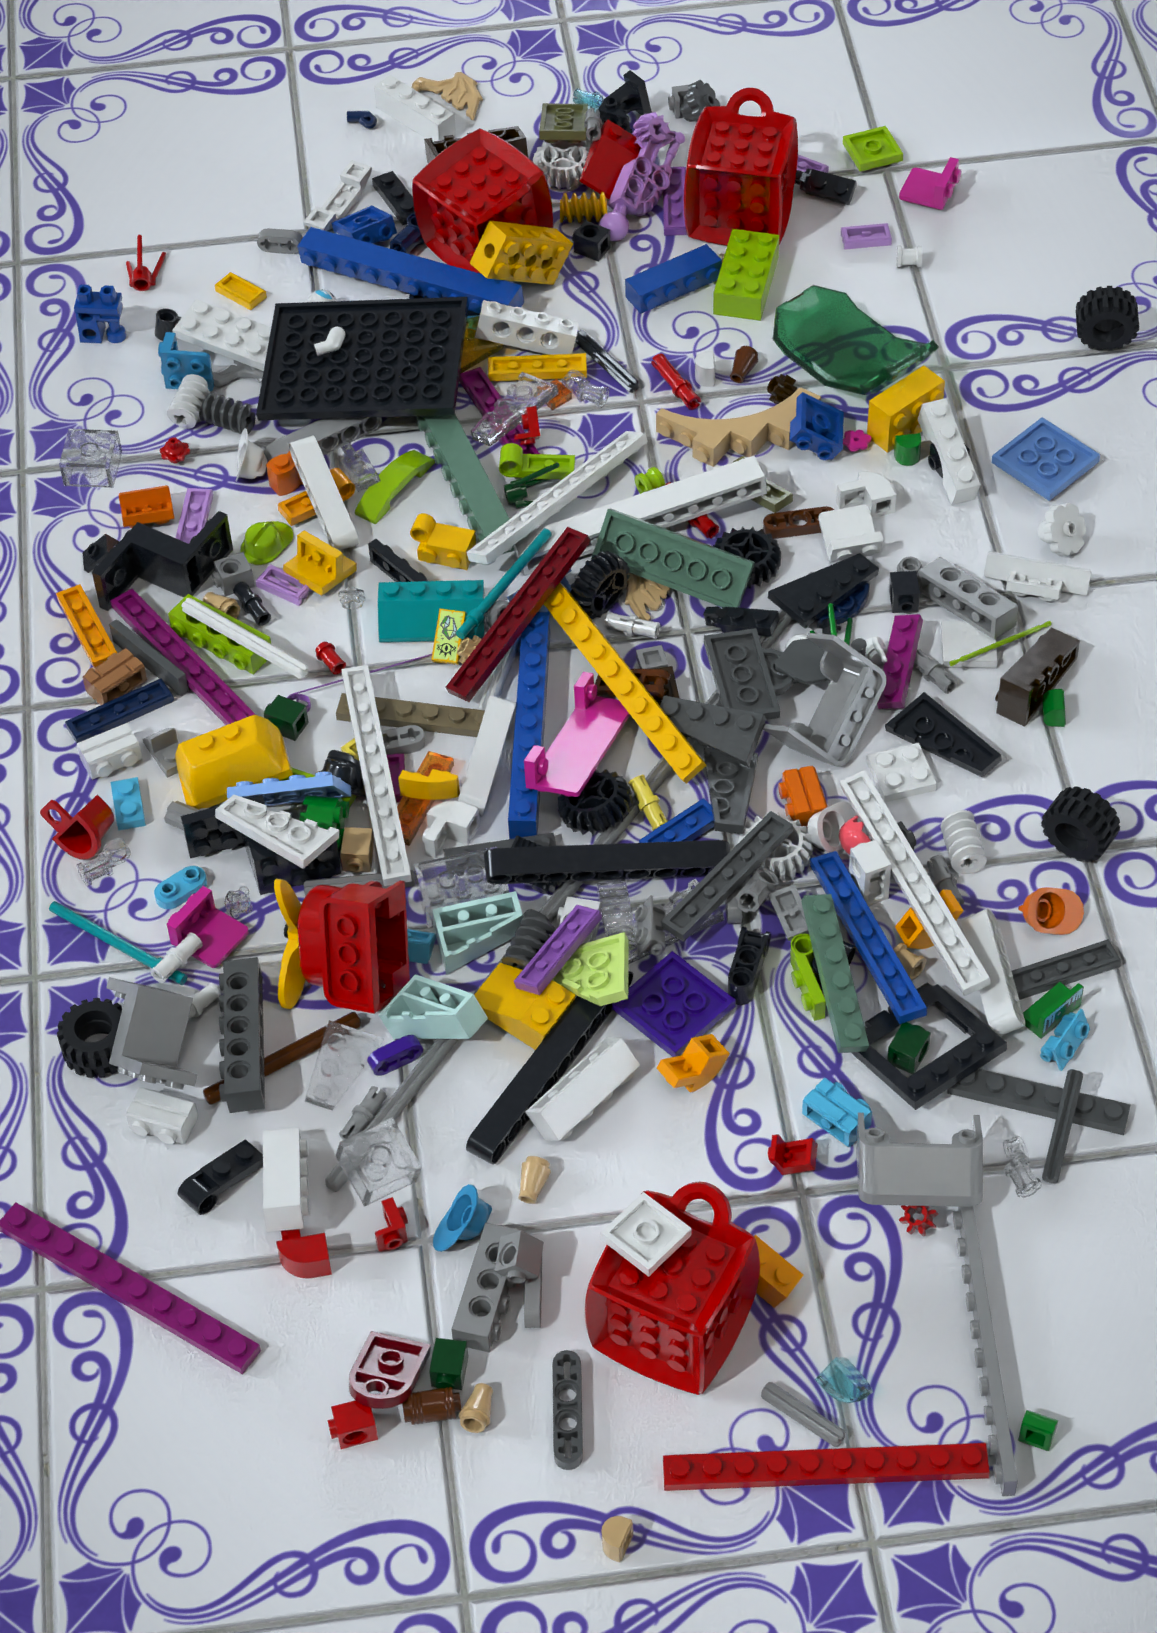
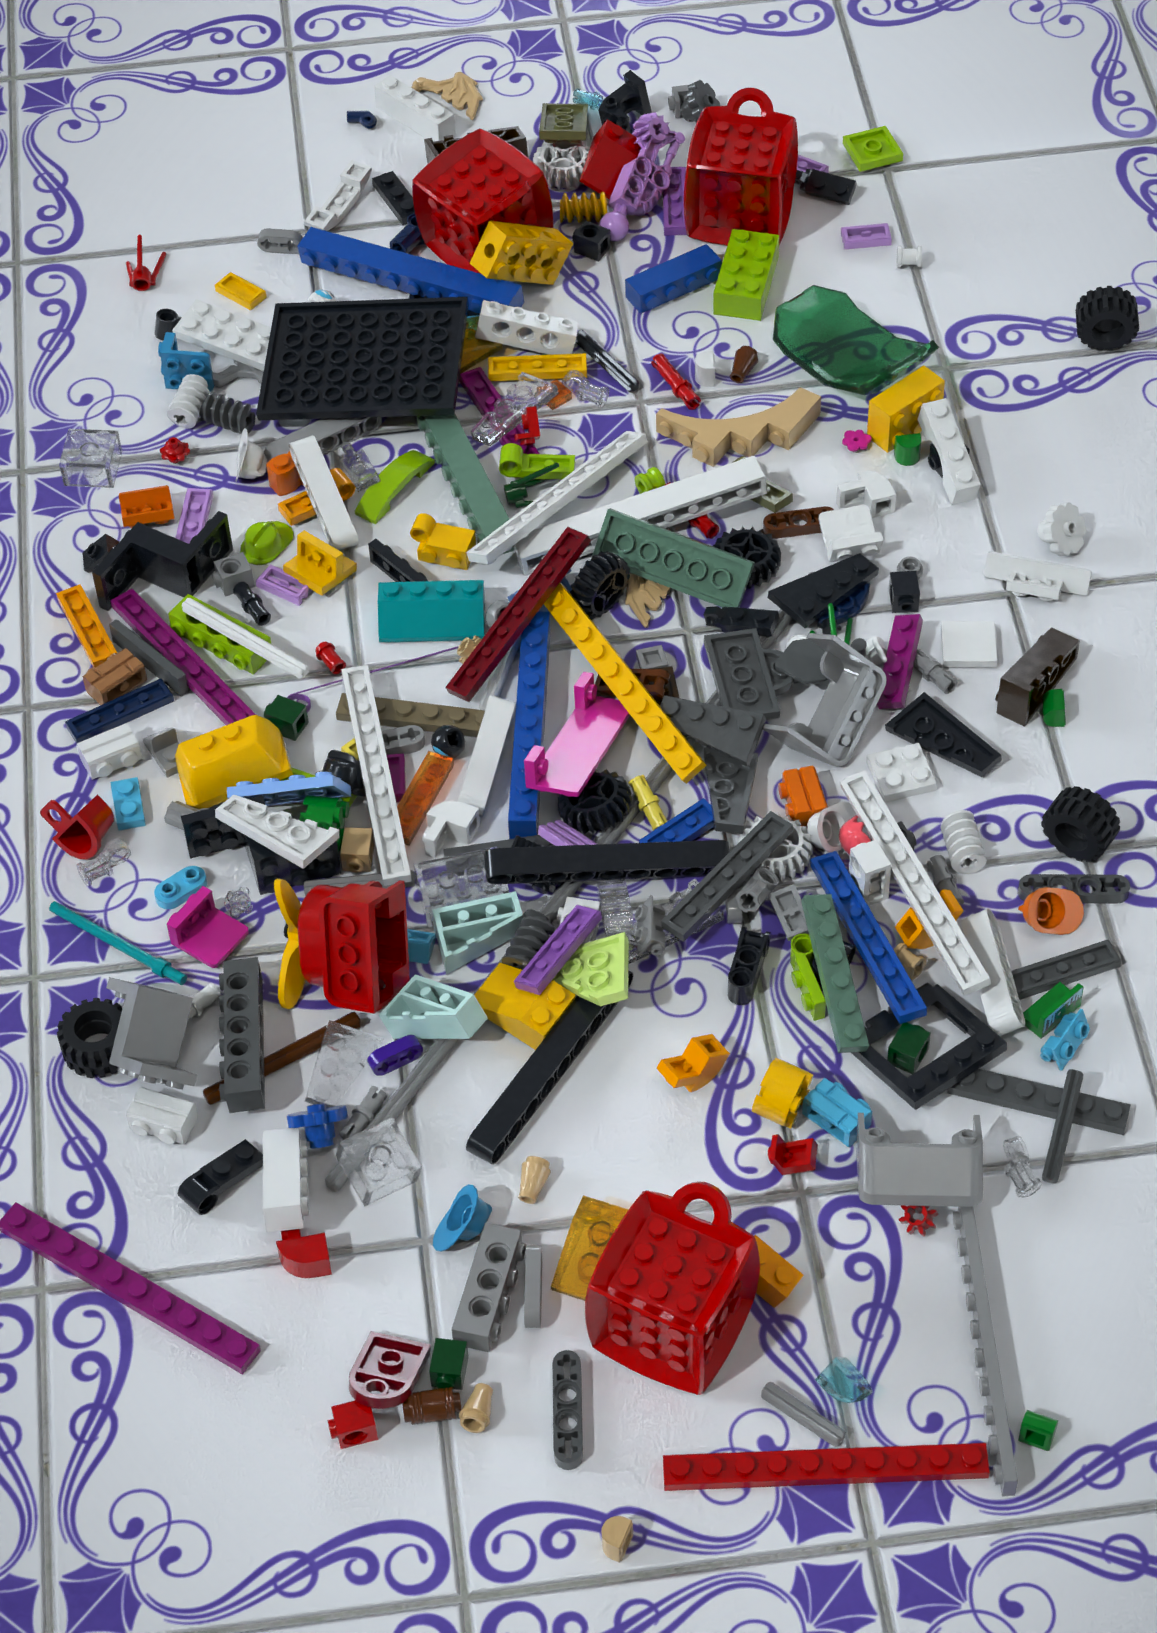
blue hips [74,284,126,343] -> none
white pin [150,933,203,983] -> none
tan cone [203,592,240,619] -> none
white arm [314,326,345,356] -> none
blue plate [331,205,397,244] -> none
clear plate [338,587,366,610] -> none
red bracket [375,1197,408,1252] -> none
yellow slope [398,769,460,800] -> none
tile [431,609,467,665] -> none
teal bar [456,528,552,639] -> none
light grey brick [495,1231,544,1284] -> none
white brick [525,1037,640,1141] -> none
light grey pin [584,108,603,141] -> none
white plate [600,1192,692,1277] -> none
white pin [605,612,660,639] -> none
dark purple plate [612,951,736,1057] -> none
dark brown gear [767,374,798,404] -> none
blue plate [790,392,844,460] -> none
dark pink bracket [899,157,961,210] -> none
light grey brick [918,557,1018,640] -> none
lime piece [949,621,1051,666] -> none
medium blue plate [991,417,1100,501] -> none
none -> blue plant [287,1103,348,1149]
none -> black piece [431,725,466,759]
none -> lavender tile [538,819,597,846]
none -> clear yellow slope [551,1195,628,1301]
none -> yellow brick [752,1058,814,1129]
none -> dark grey beam [1018,874,1130,904]

